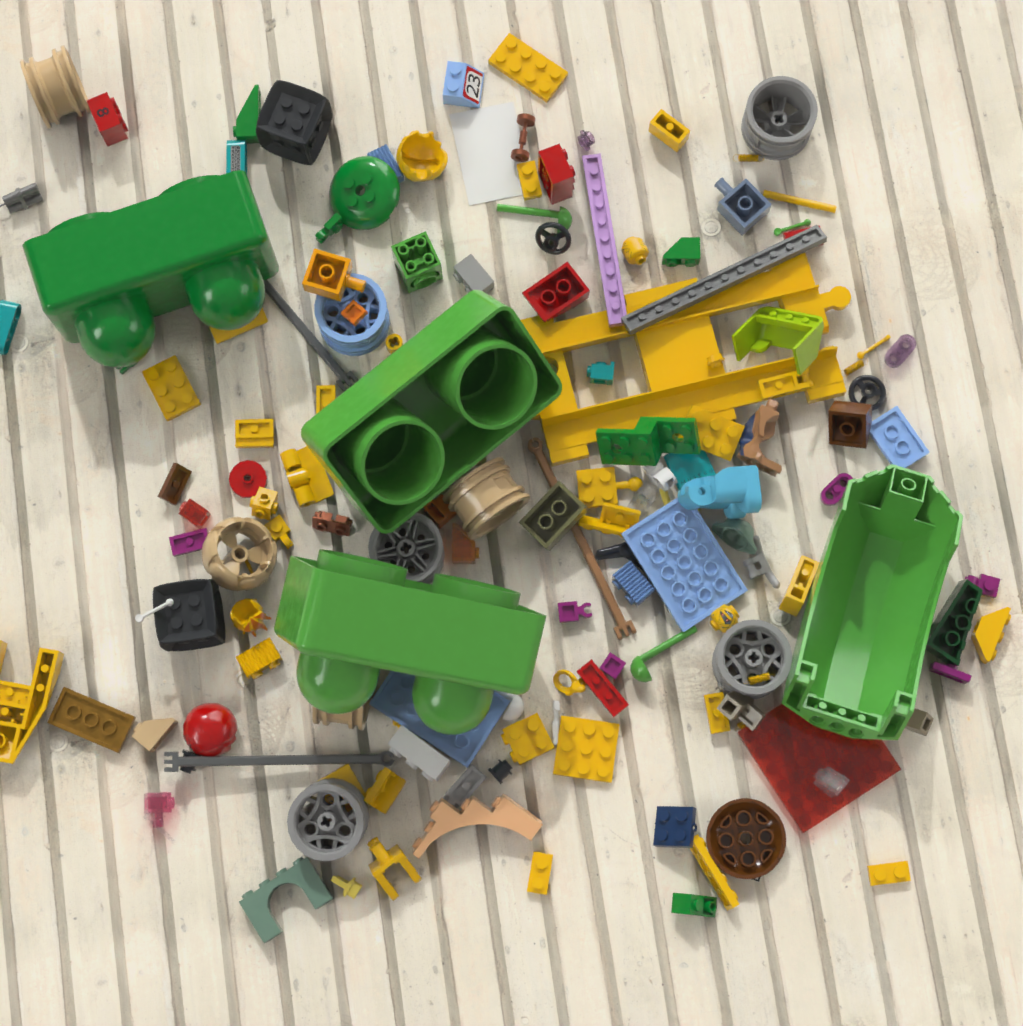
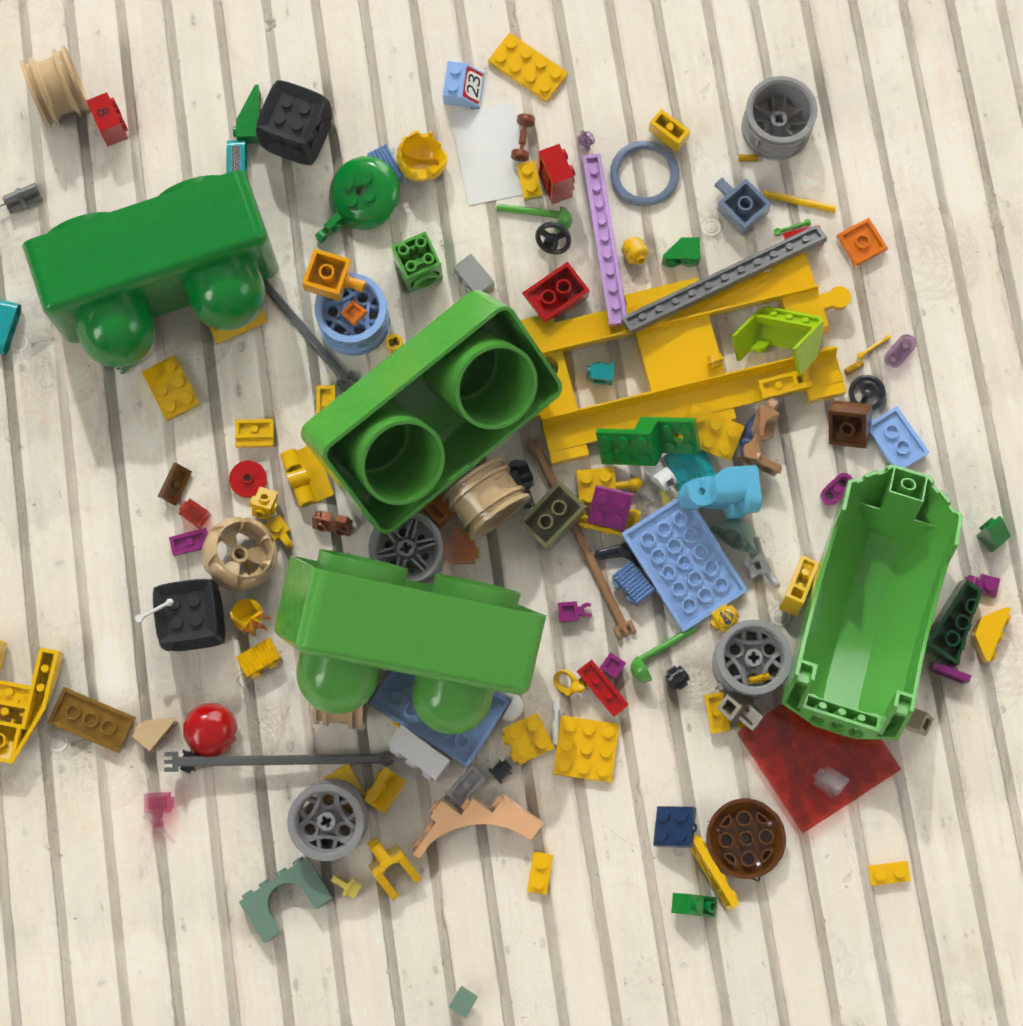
none -> sand green panel [449,985,478,1018]
none -> black piece [507,459,535,509]
none -> magenta plate [587,484,634,531]
none -> sand blue wedge [610,141,680,206]
none -> black gear [664,666,690,691]
none -> orange plate [836,218,888,267]
none -> green slope [976,516,1011,552]

